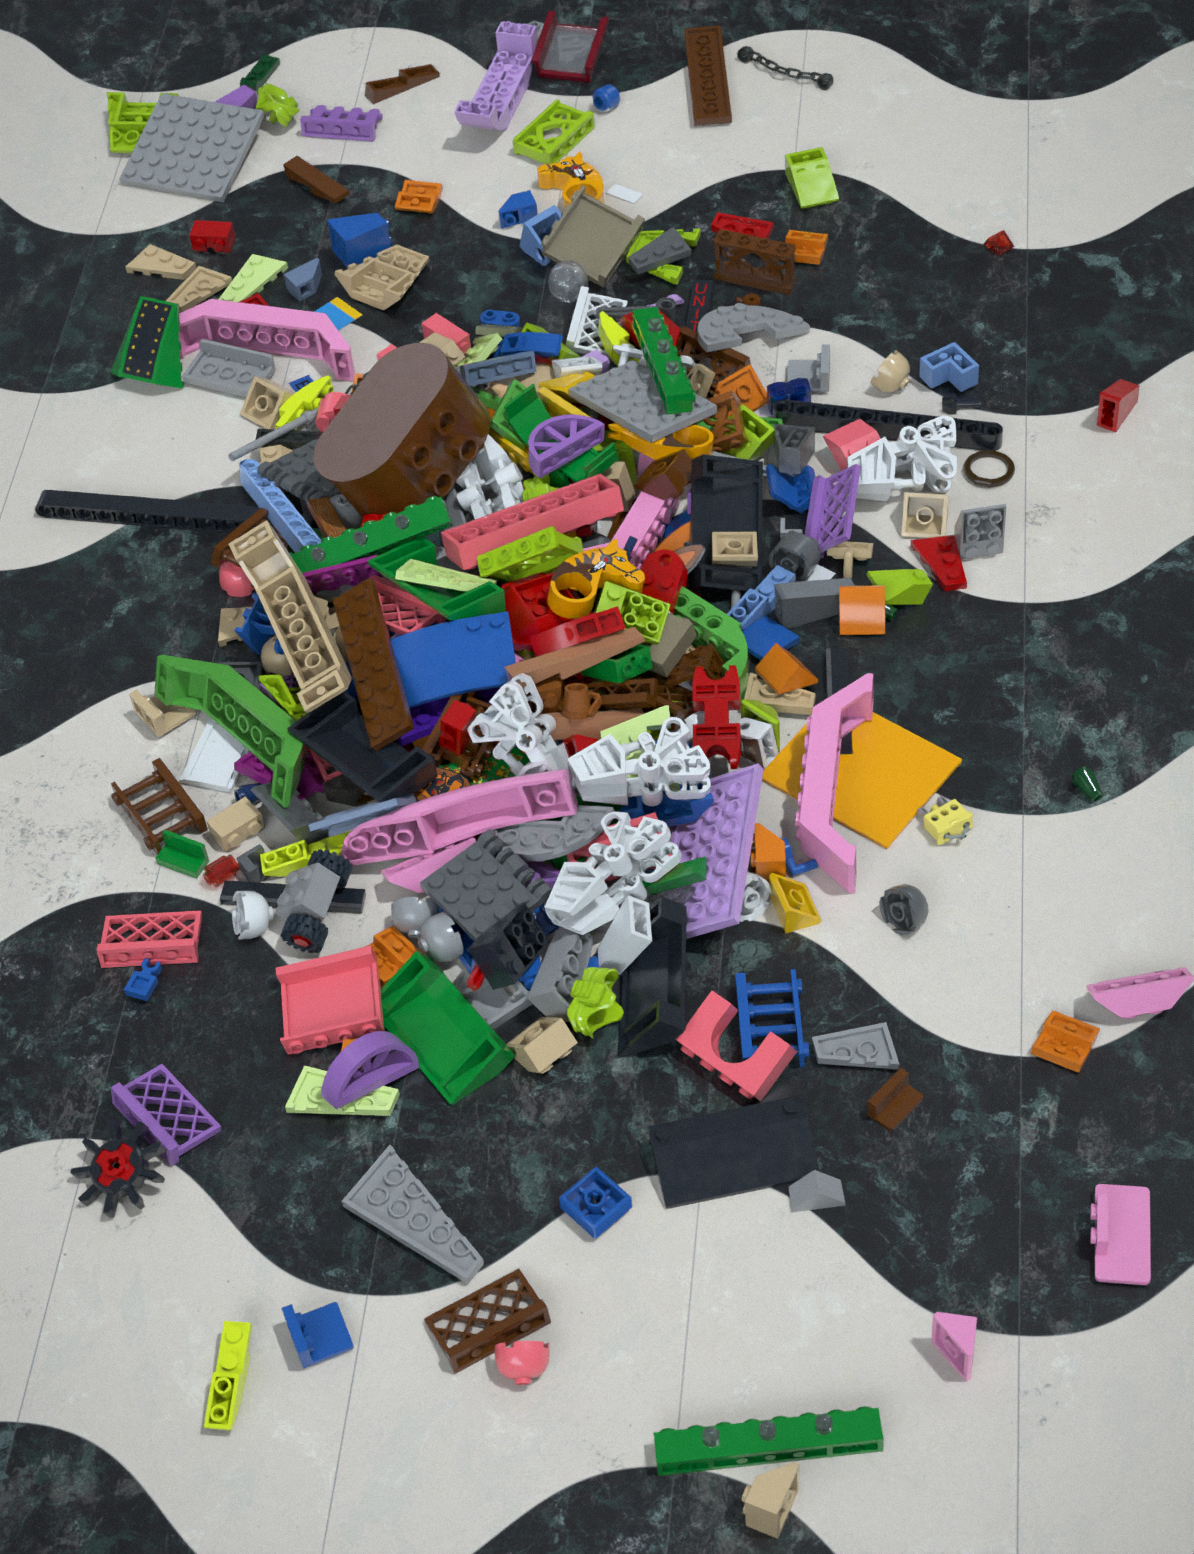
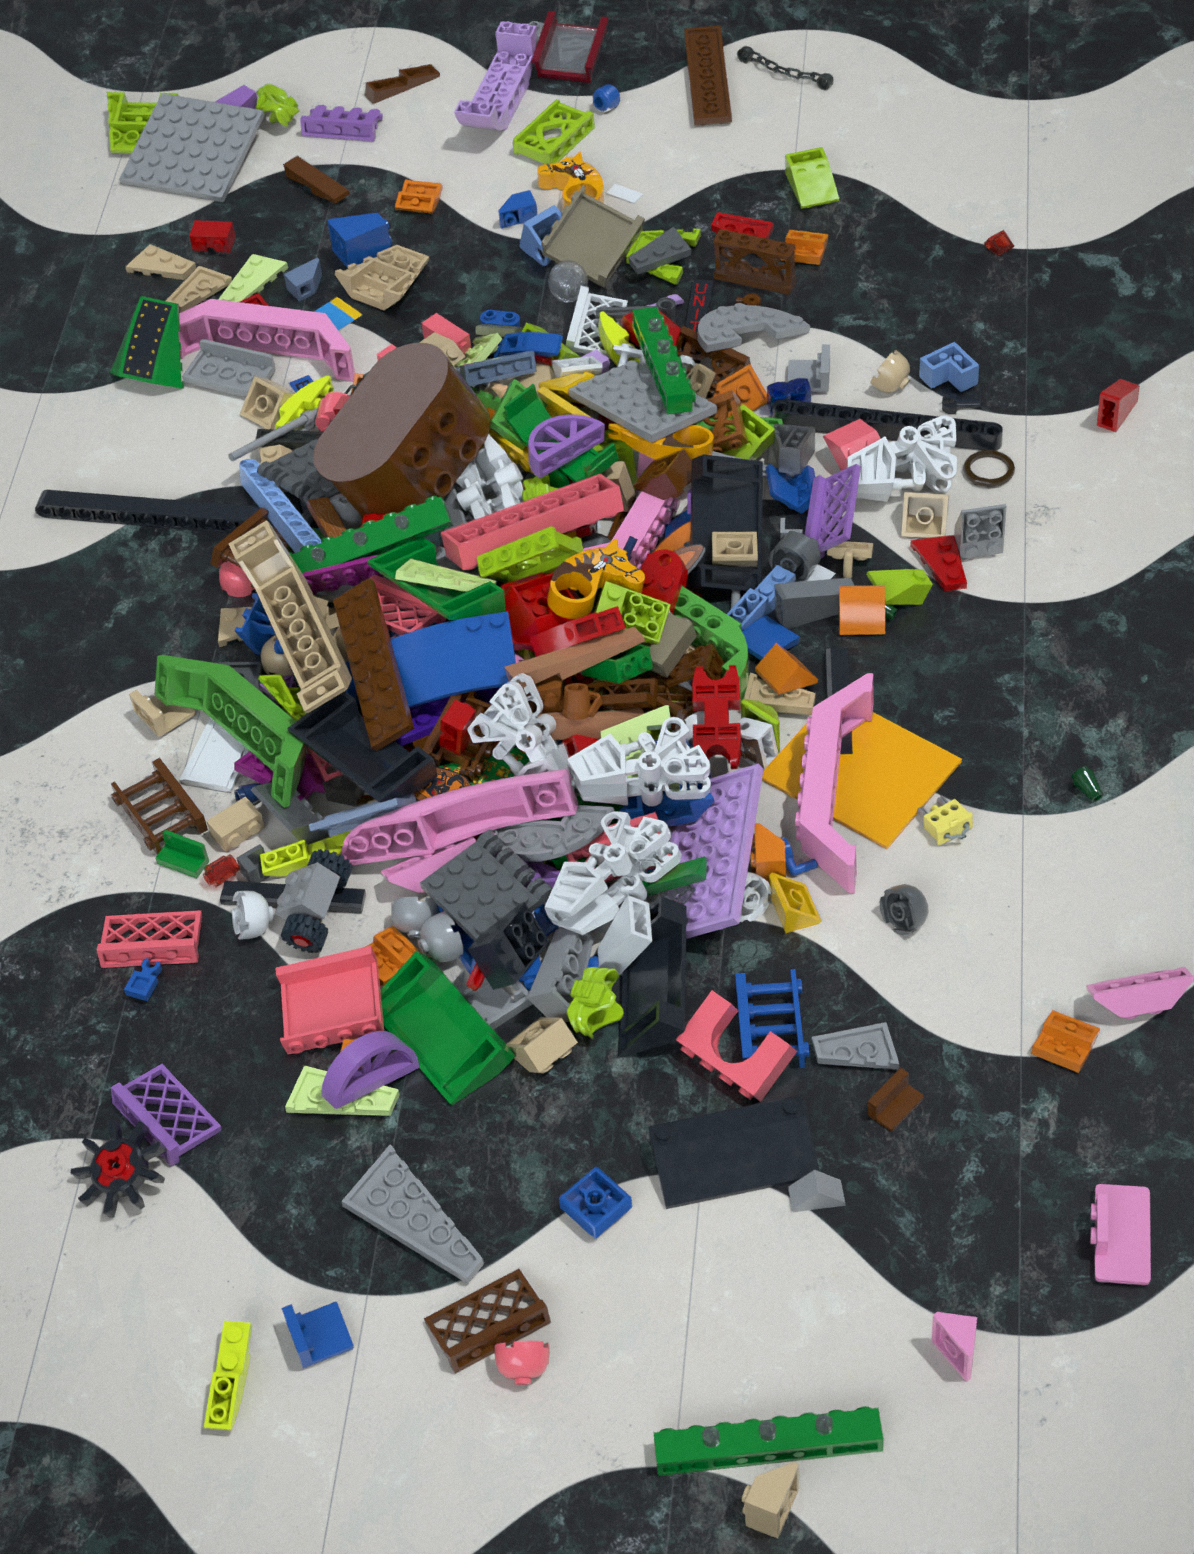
dark green plate [240,55,280,91] -> none

